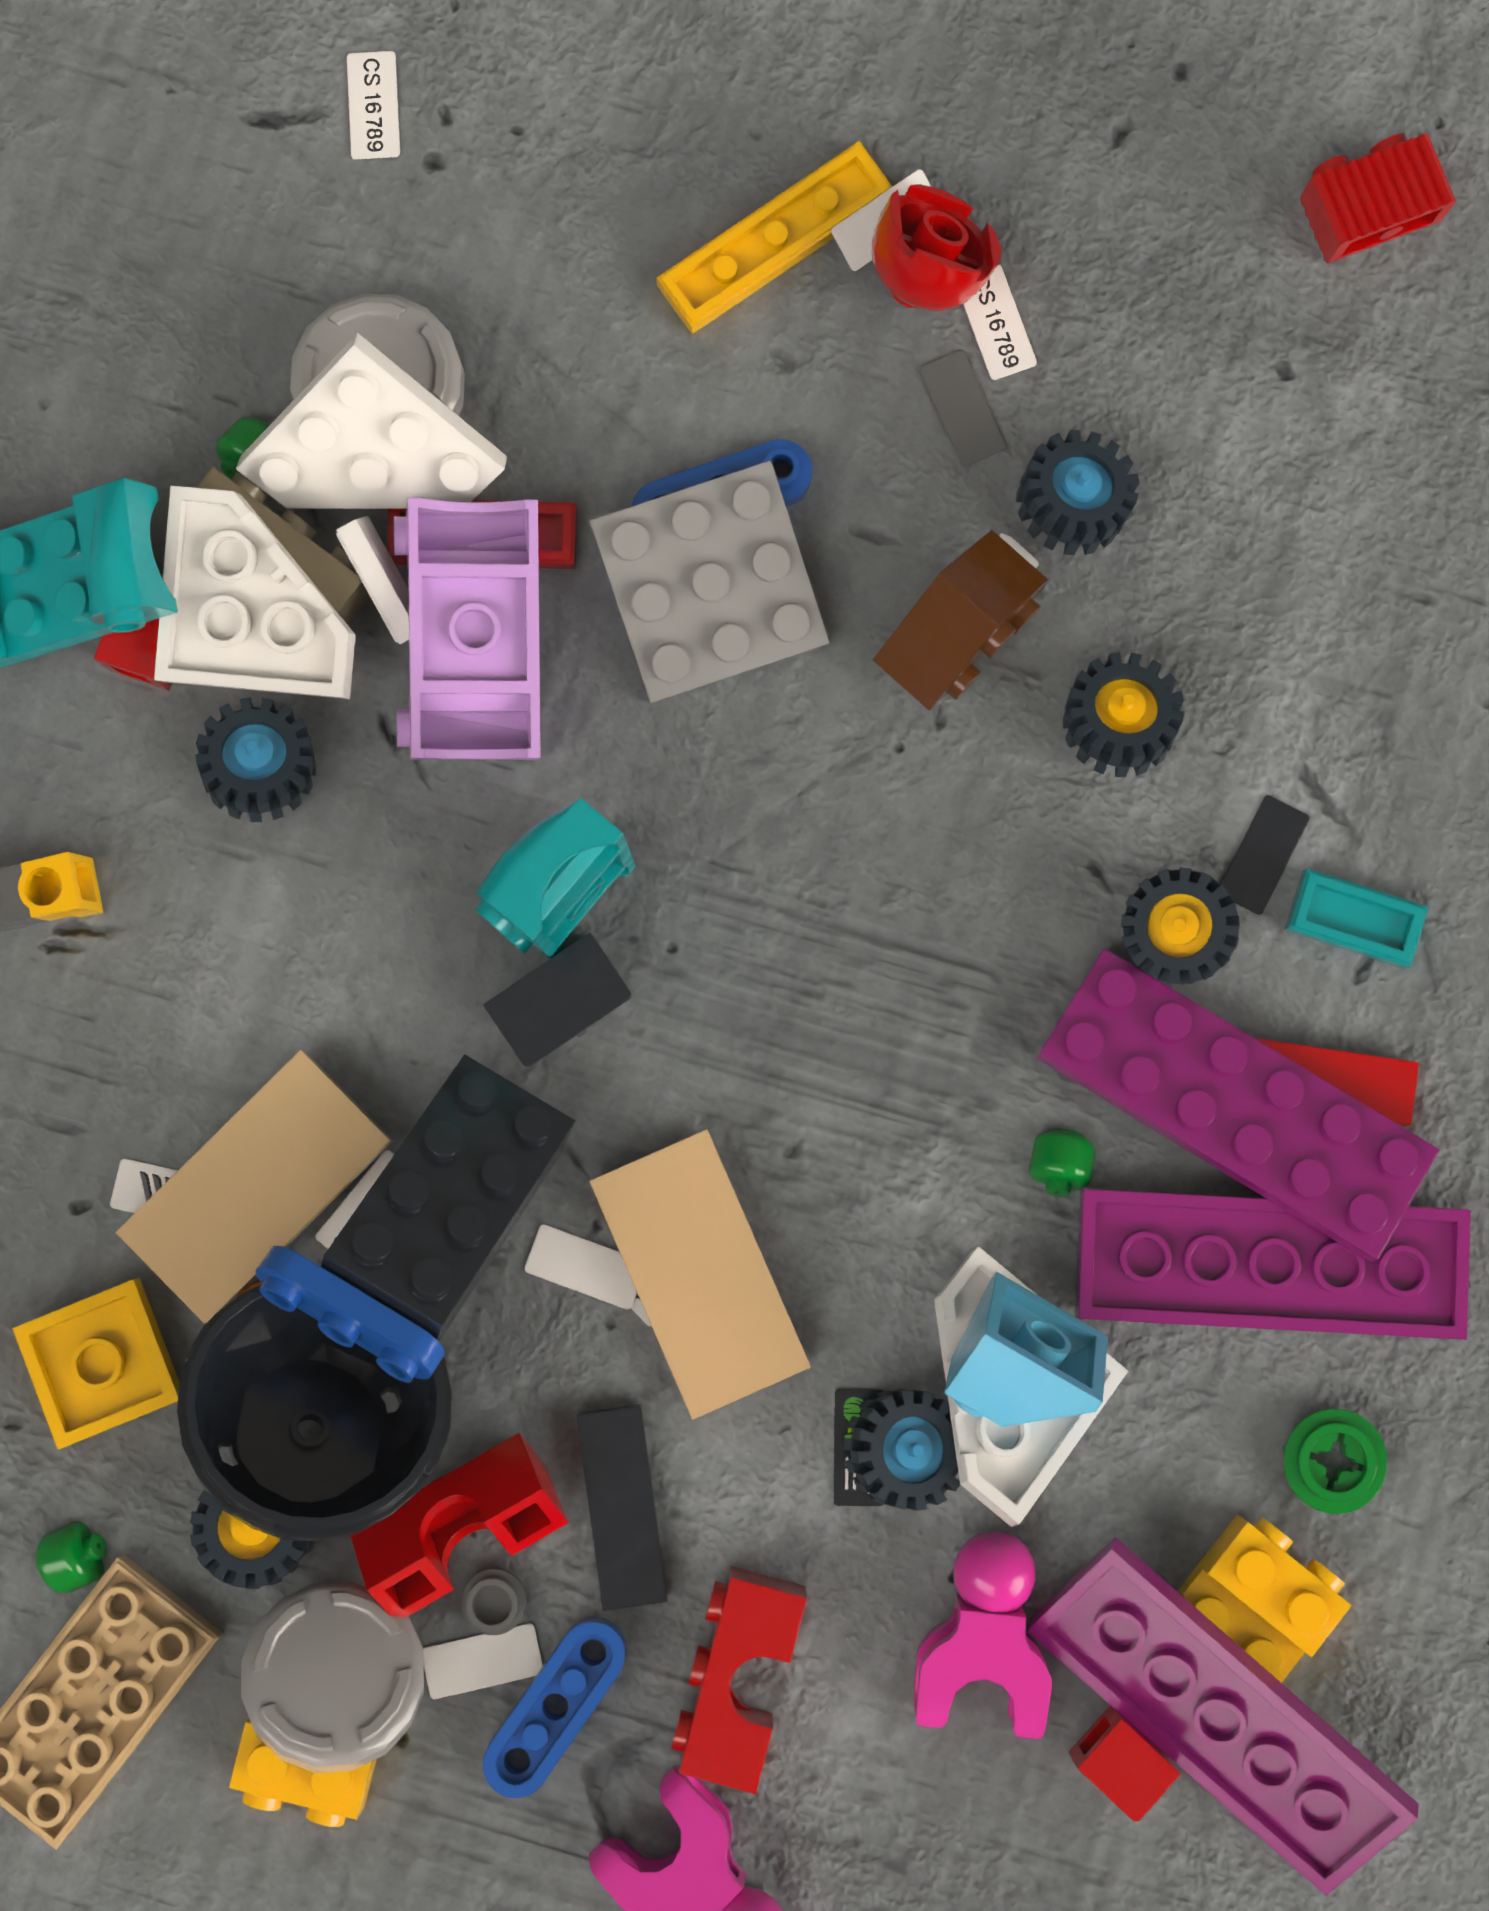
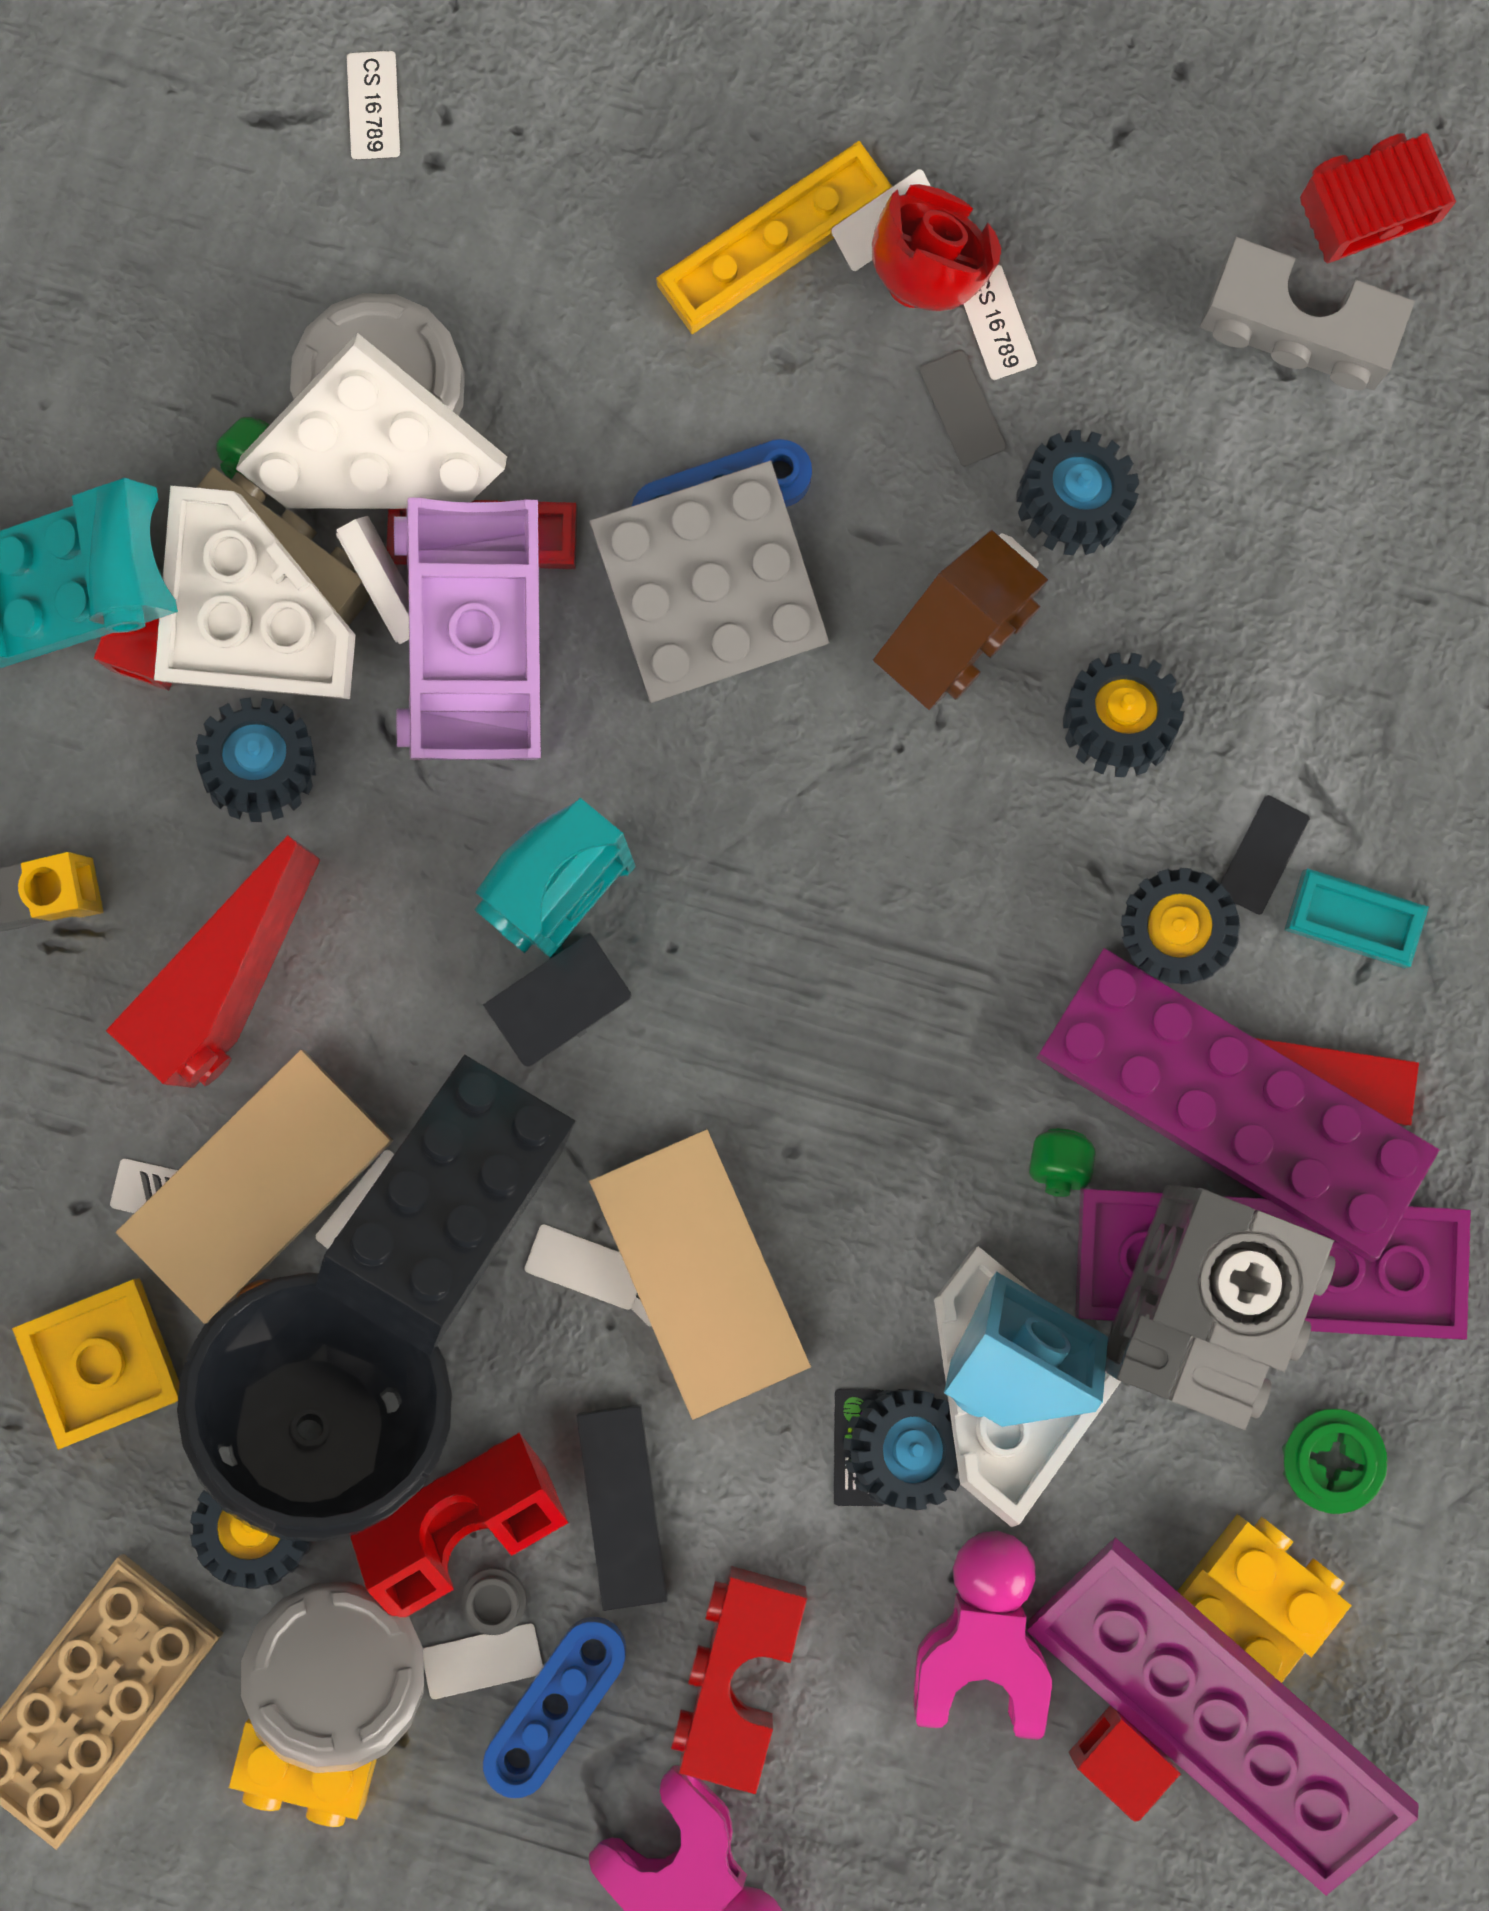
green piece [36,1521,107,1594] -> none
blue plate [256,1246,445,1383] -> none
none -> red slope [105,835,320,1088]
none -> piece [1105,1185,1335,1430]
none -> light grey arch [1199,237,1415,391]

